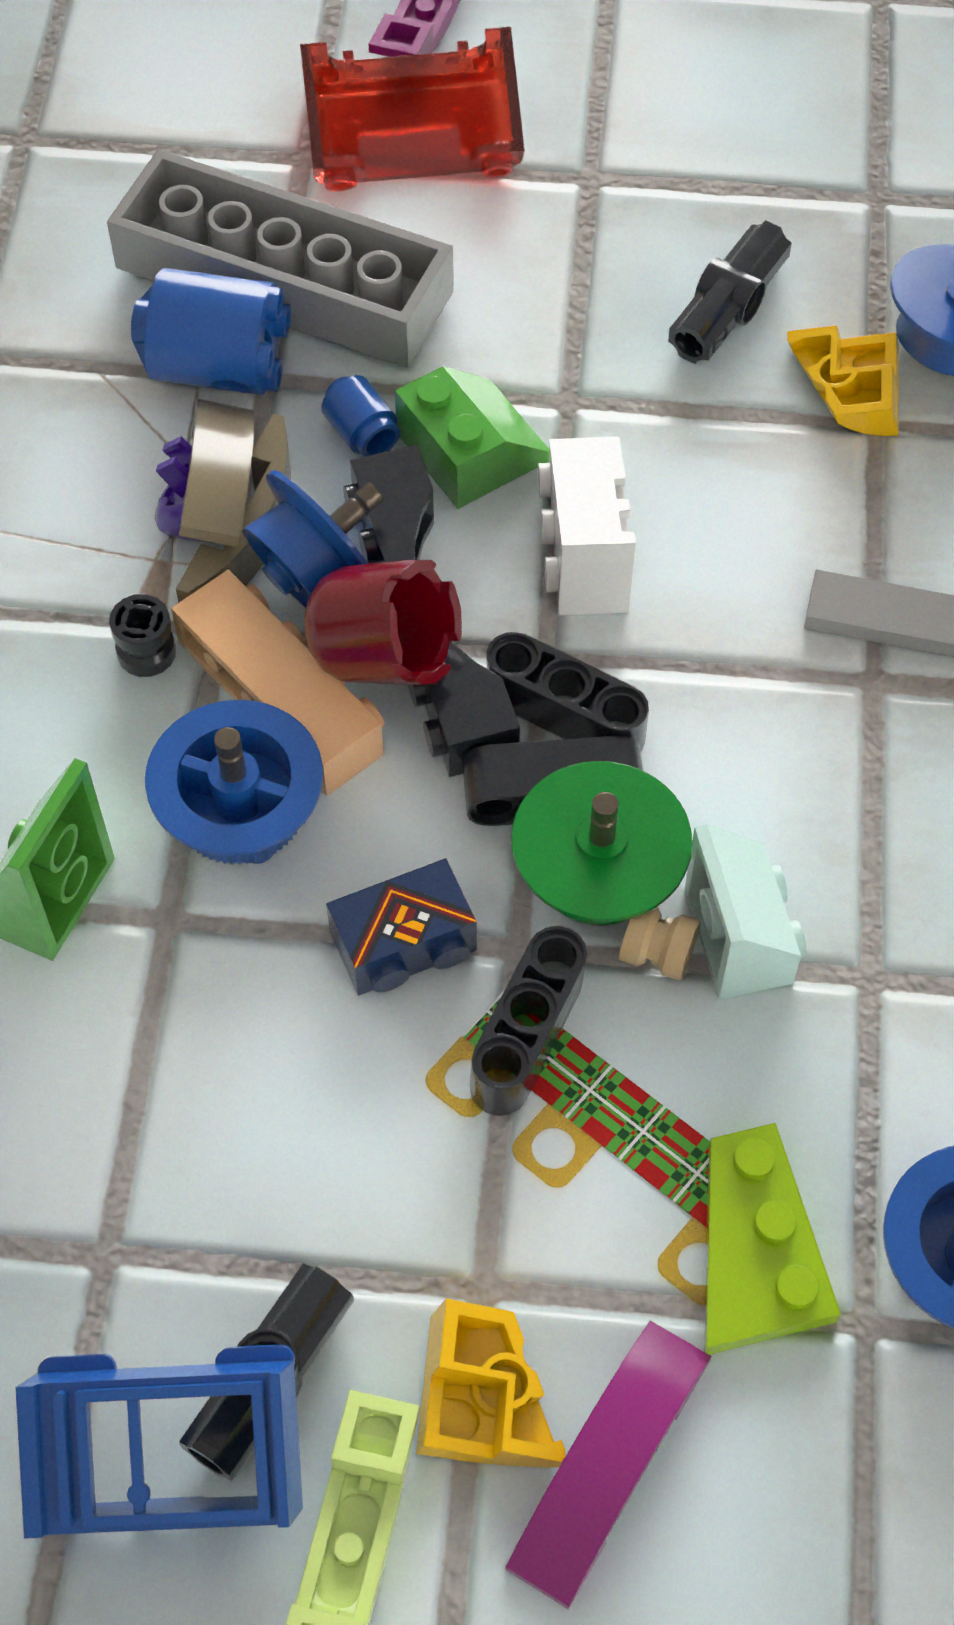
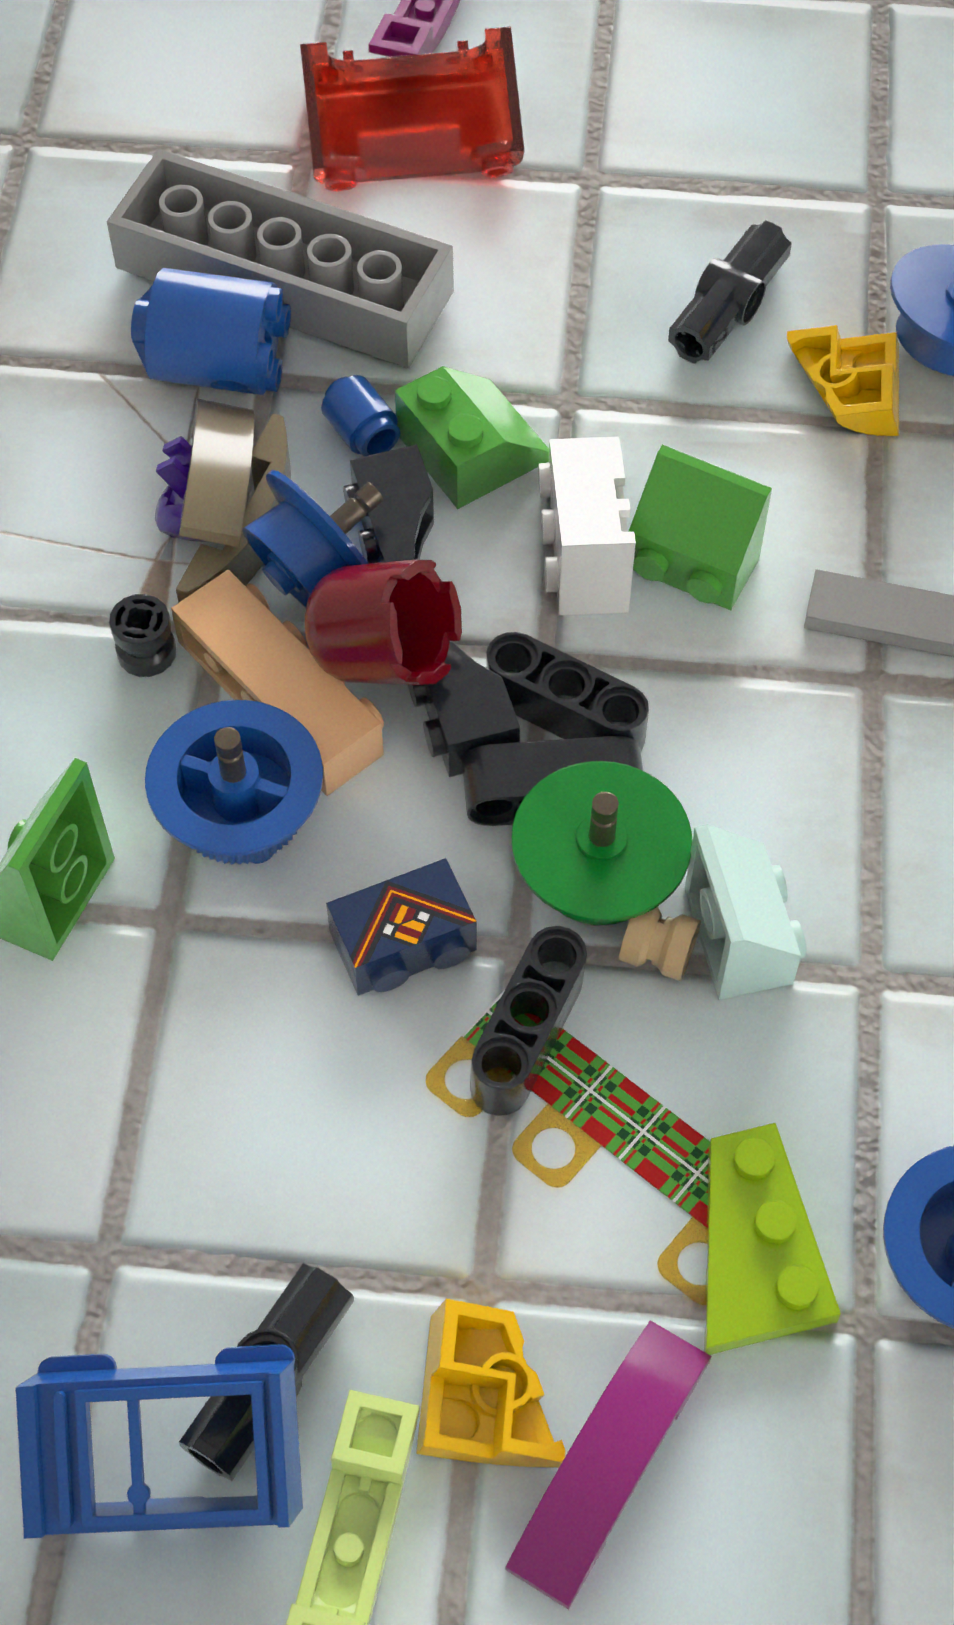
none -> bright green slope [628,444,772,610]

